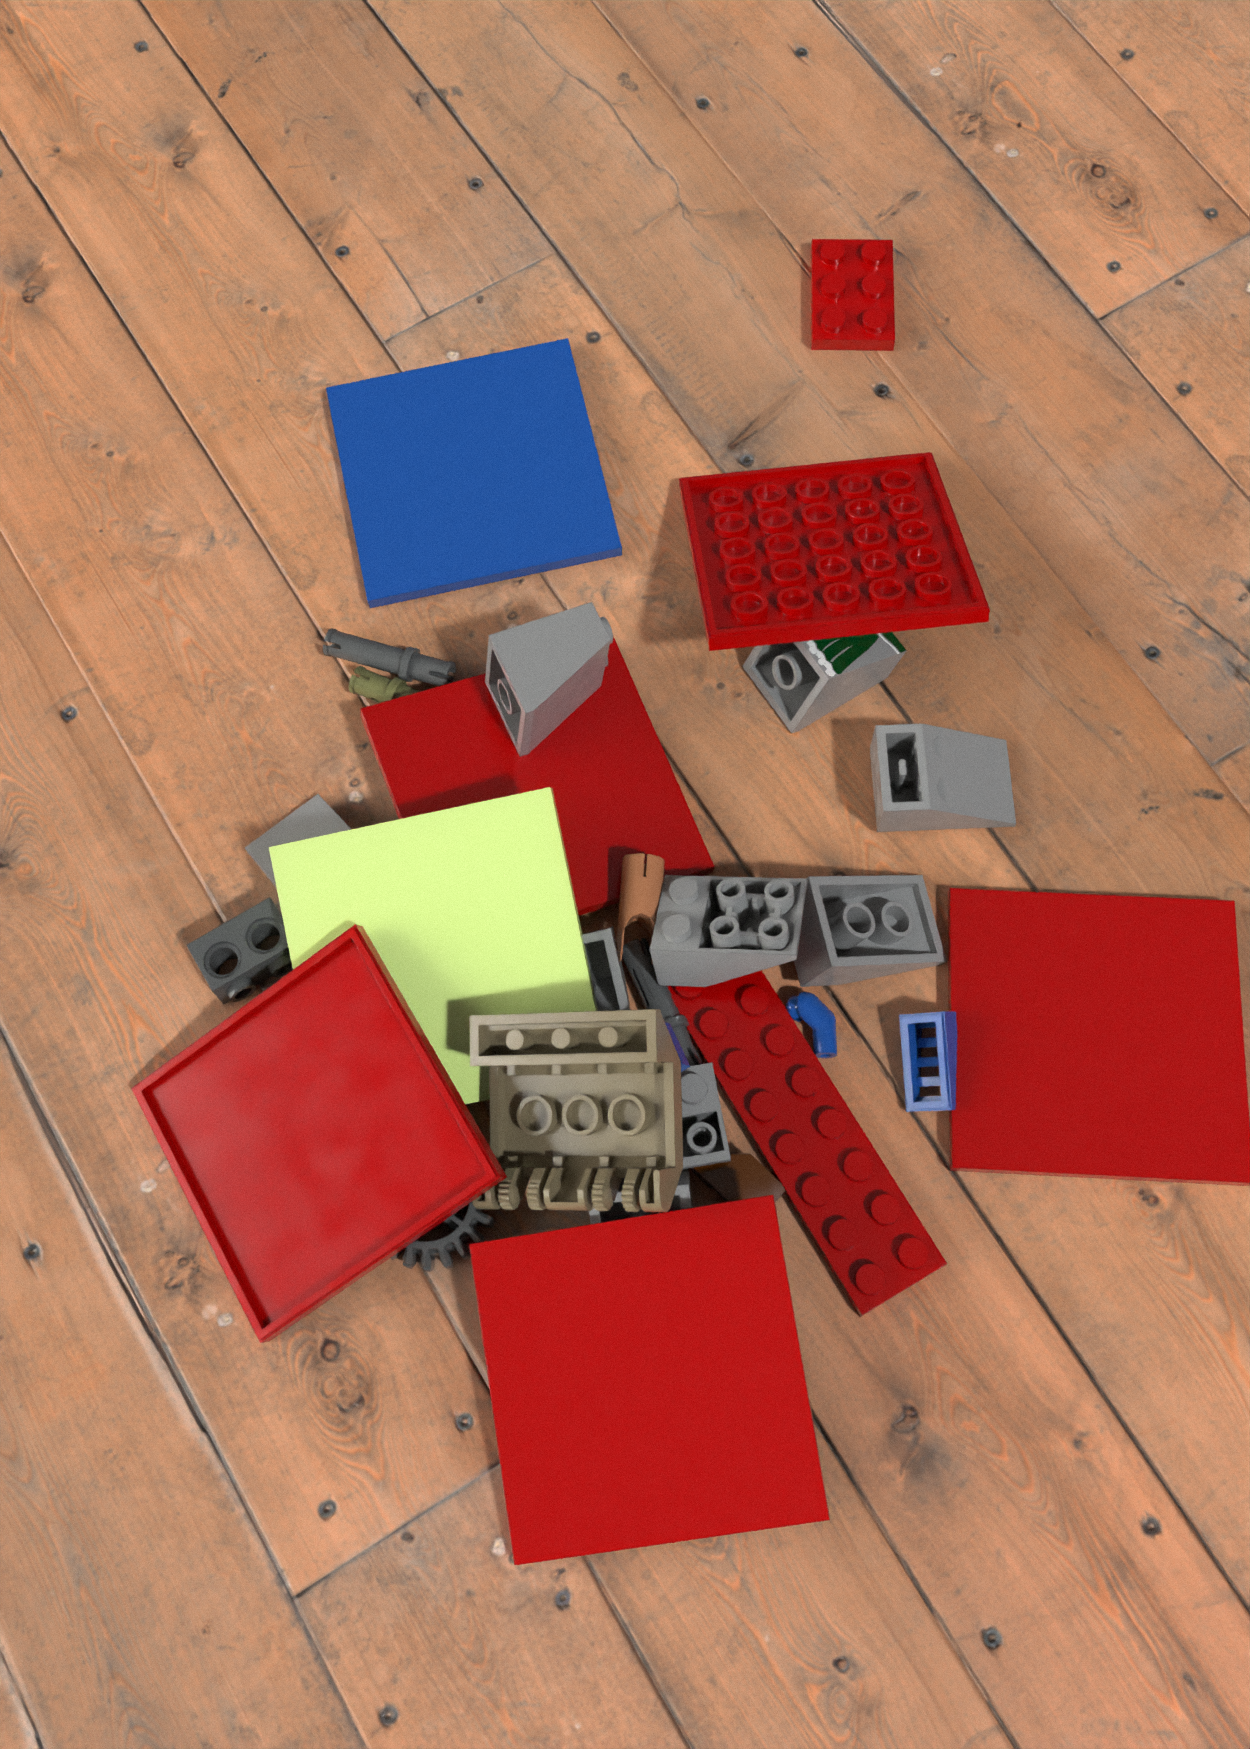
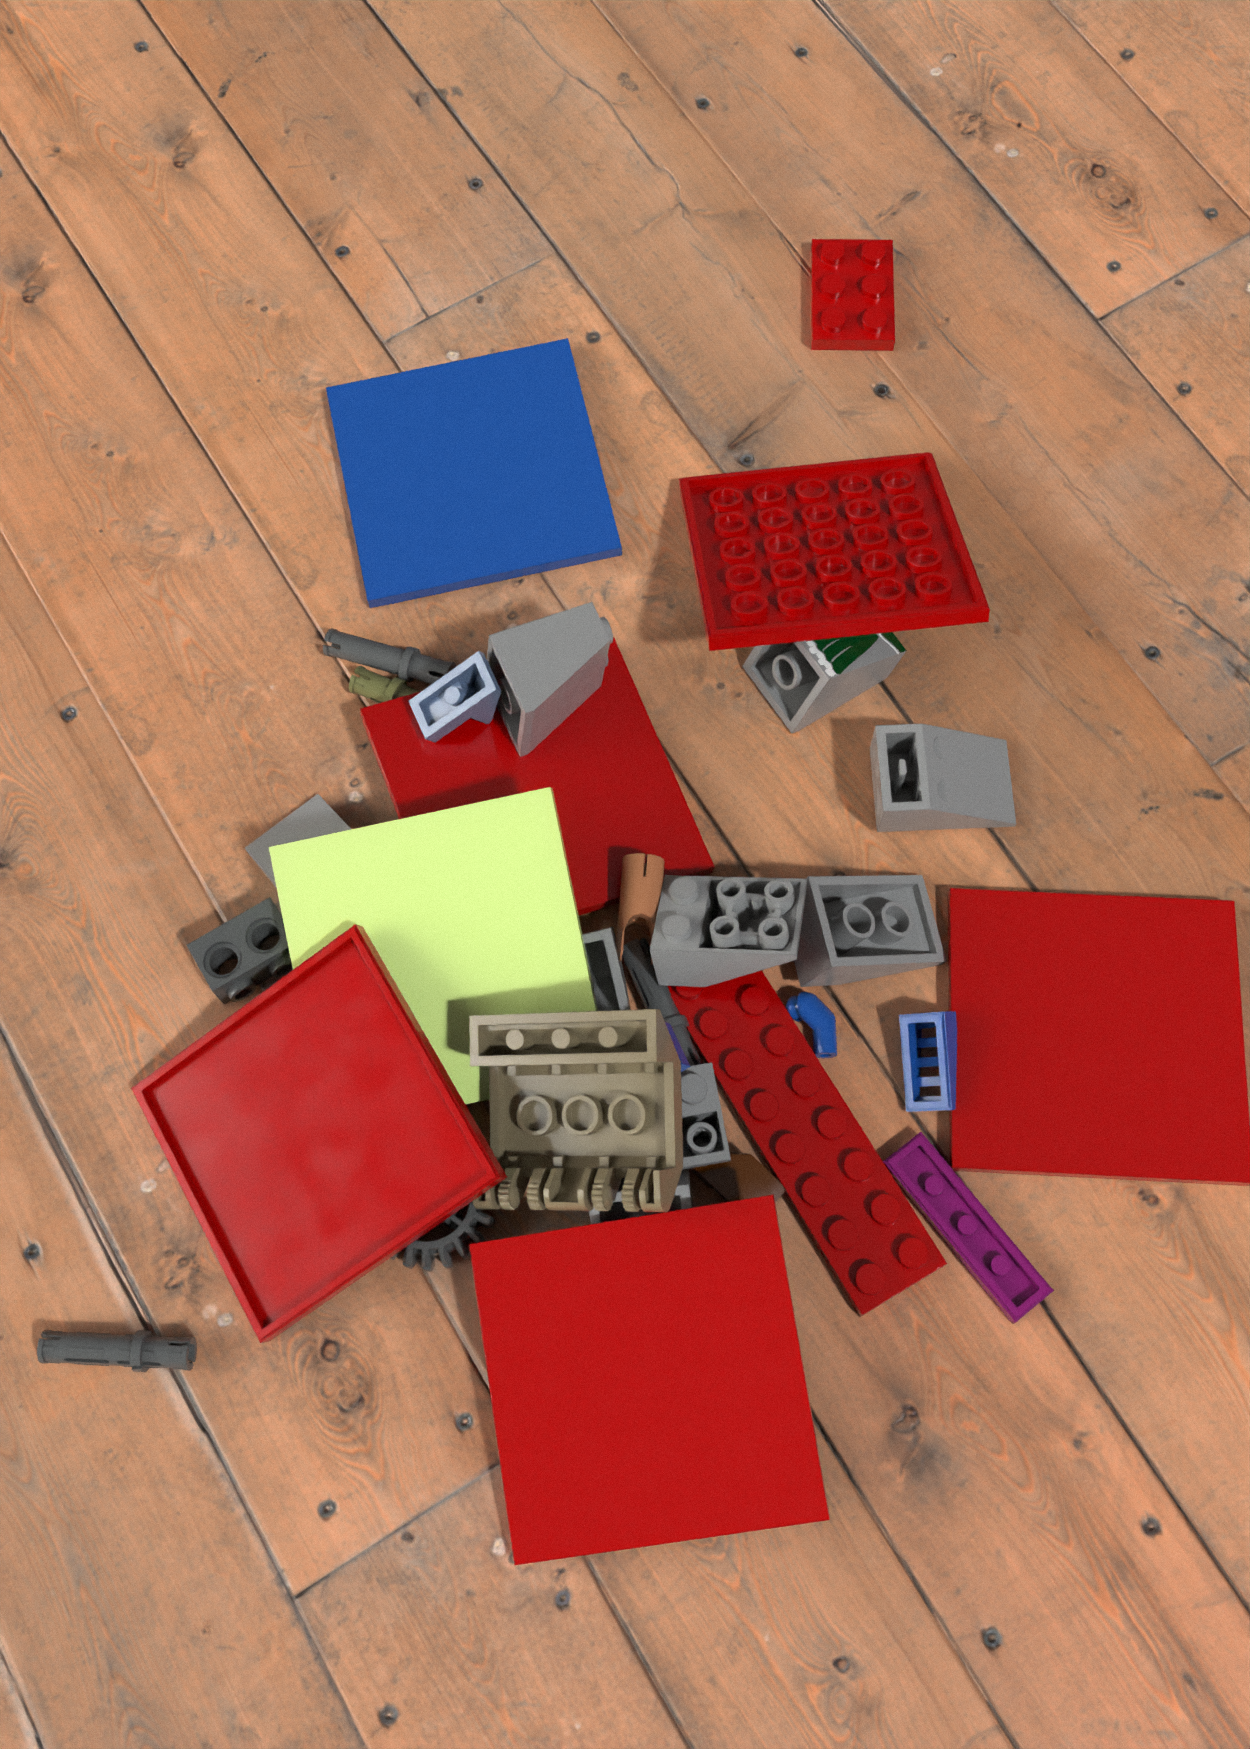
none -> dark grey pin [37,1330,197,1372]
none -> sand blue slope [409,651,501,742]
none -> magenta tile [883,1132,1054,1324]

